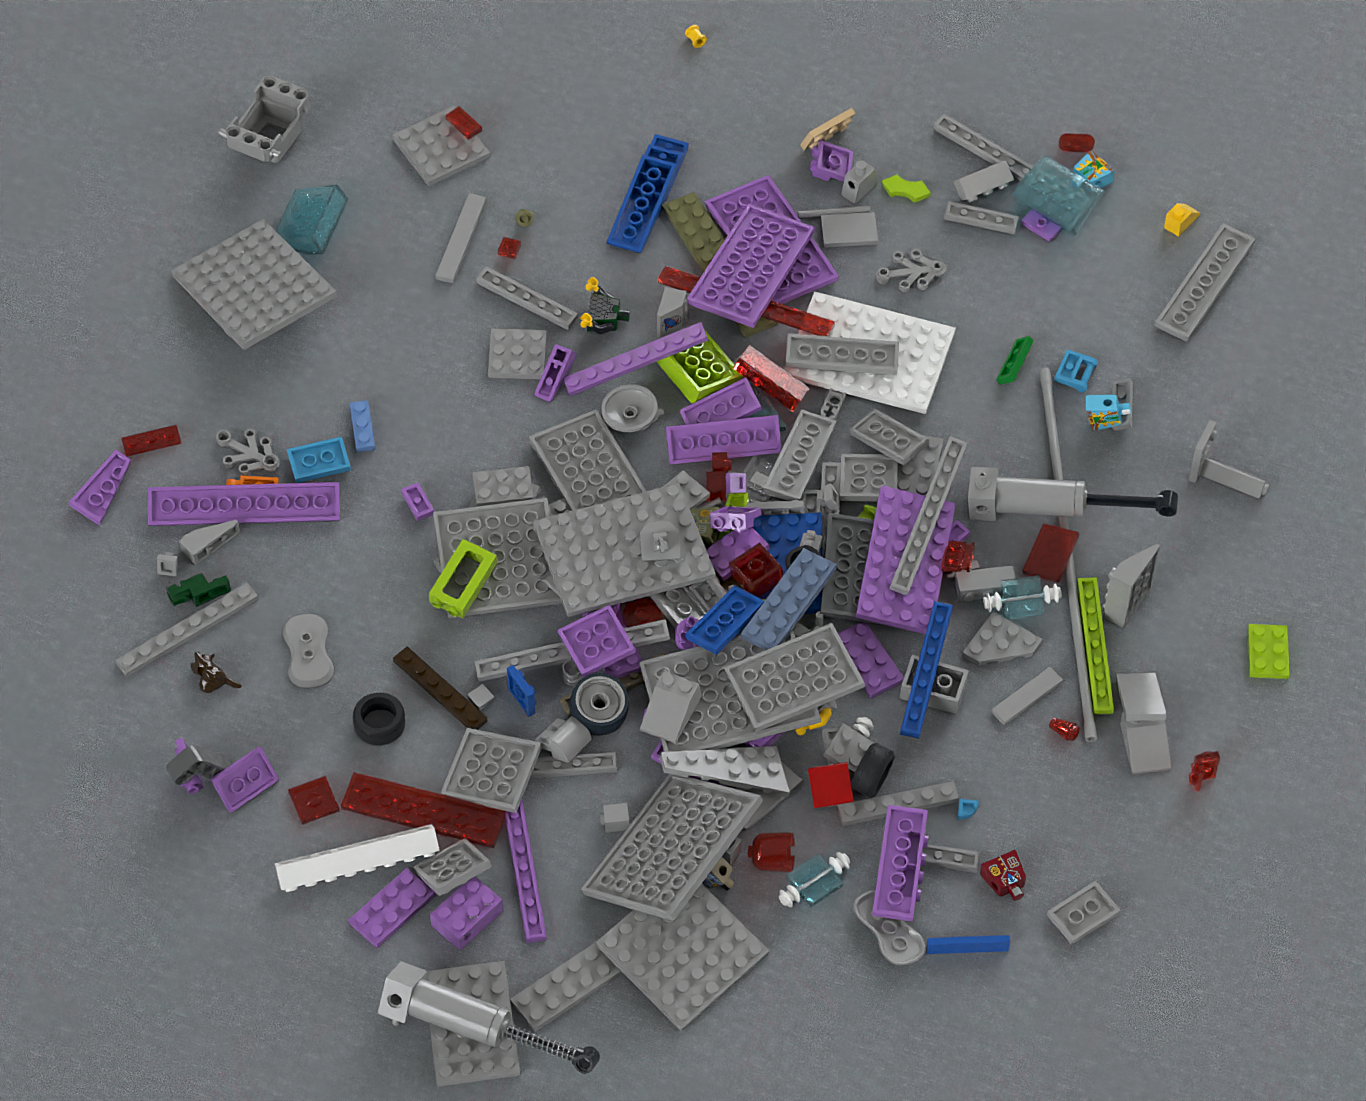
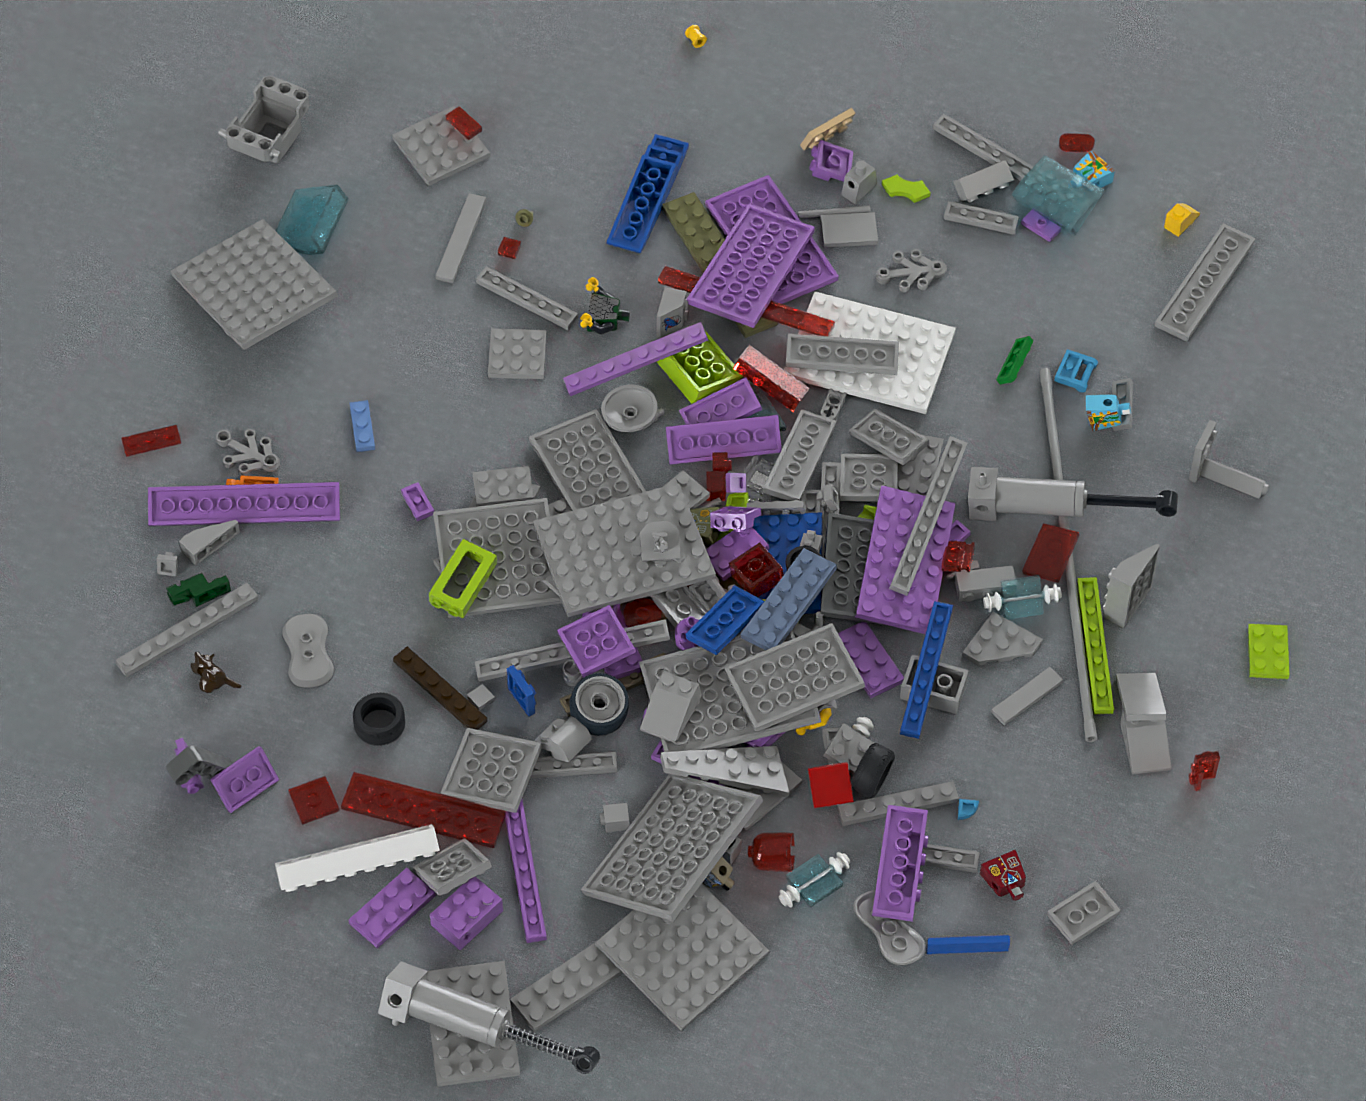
medium lavender wing [69,449,131,526] -> none
dark azure plate [287,436,351,483] -> none
medium lavender slope [534,344,577,402] -> none
clear red cone [1049,717,1080,741] -> none

